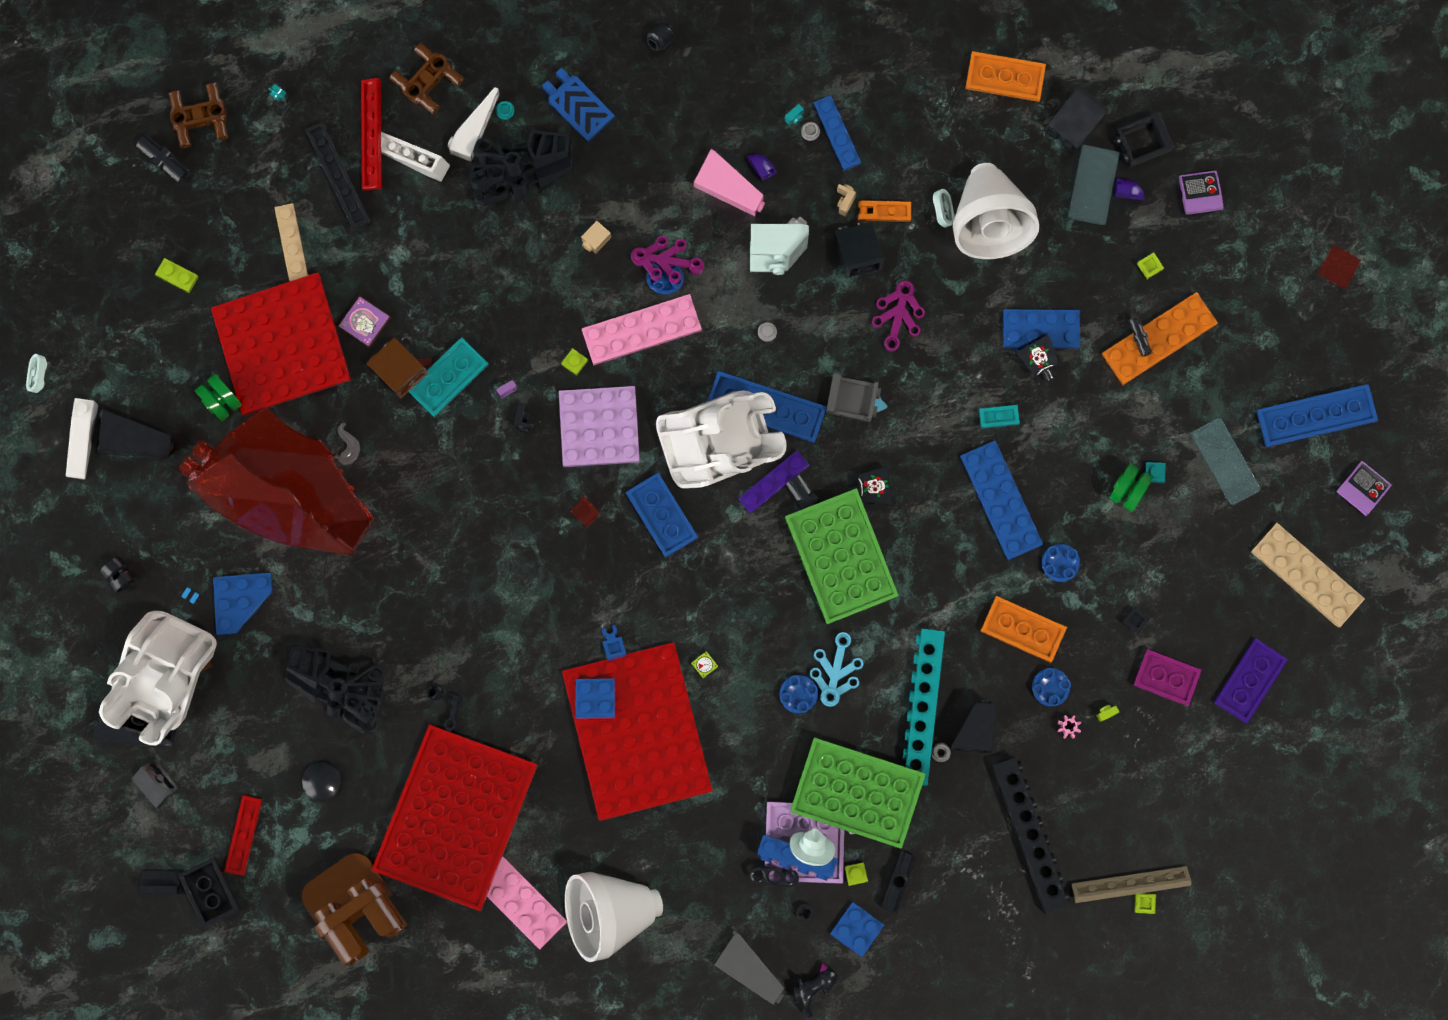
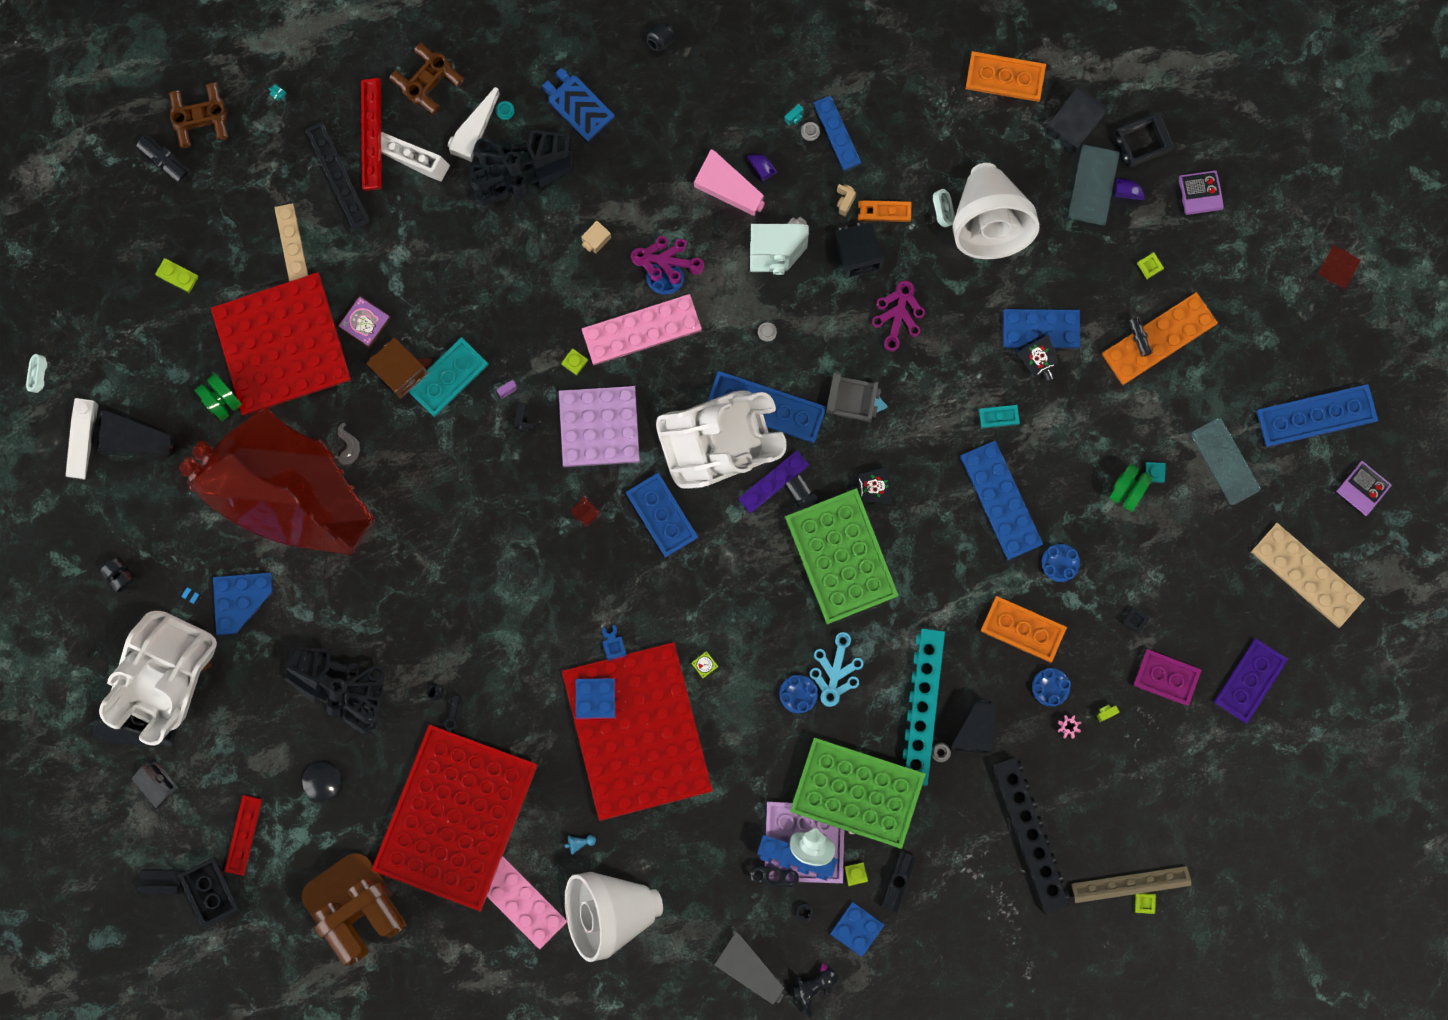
none -> dark azure piece [565,835,596,855]

